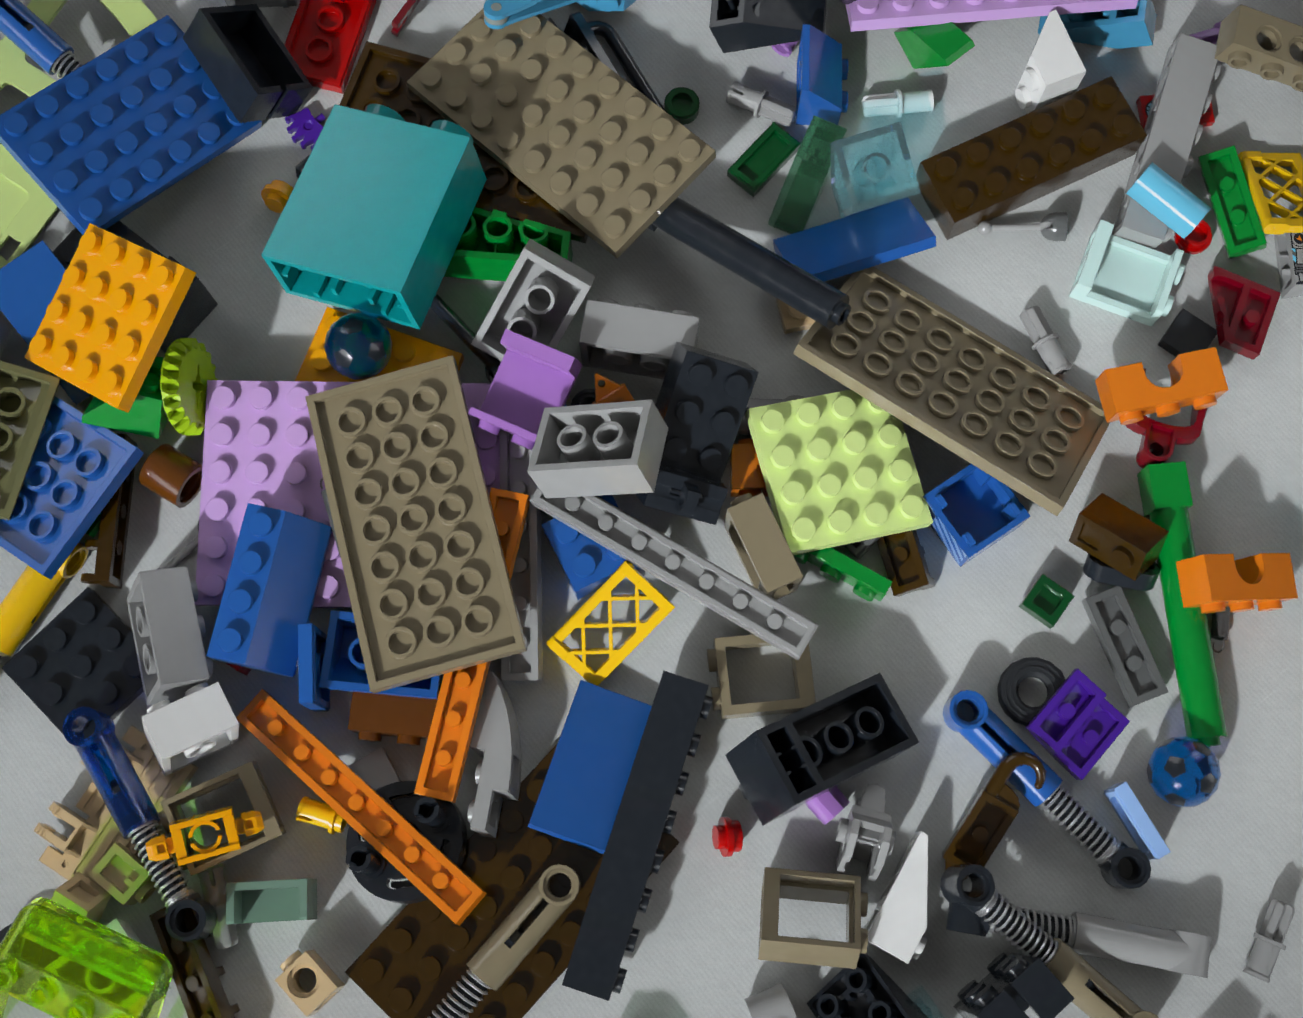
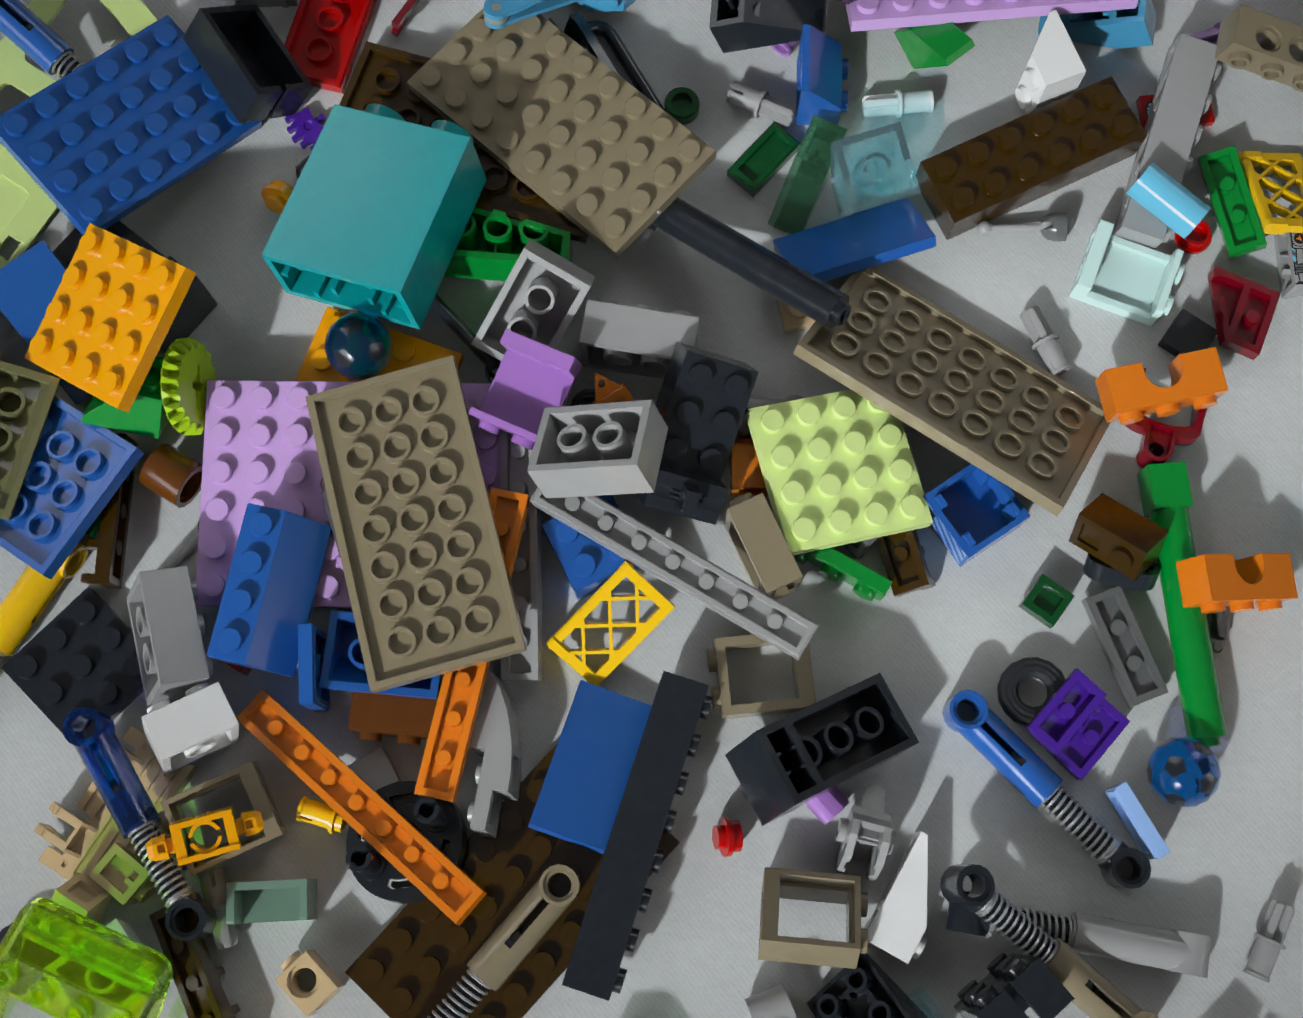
dark brown plate [942,752,1046,881] -> none

